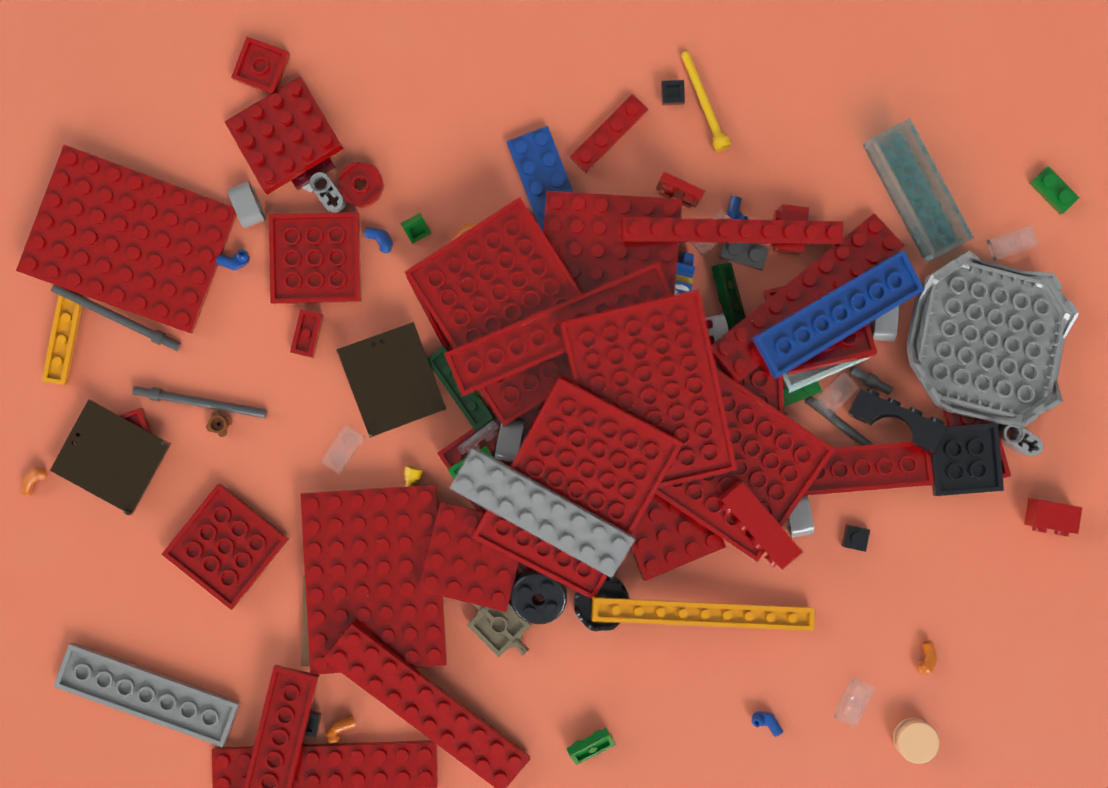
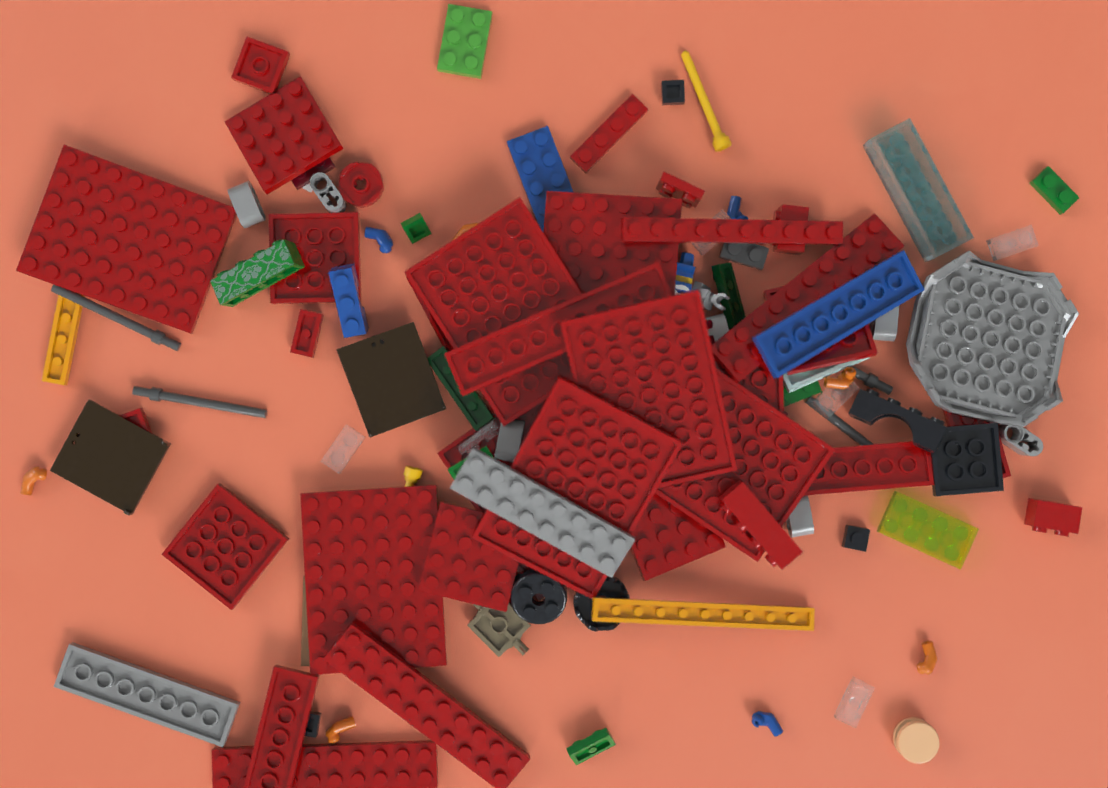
dark orange plate [206,411,233,437] -> none
blue arm [216,250,250,270] -> none
none -> green brick [210,239,305,307]
none -> blue arch [329,263,369,338]
none -> bright green plate [437,4,493,79]
none -> light grey piece [691,281,730,311]
none -> orange arm [824,367,856,389]
none -> clear neon green plate [876,491,979,570]

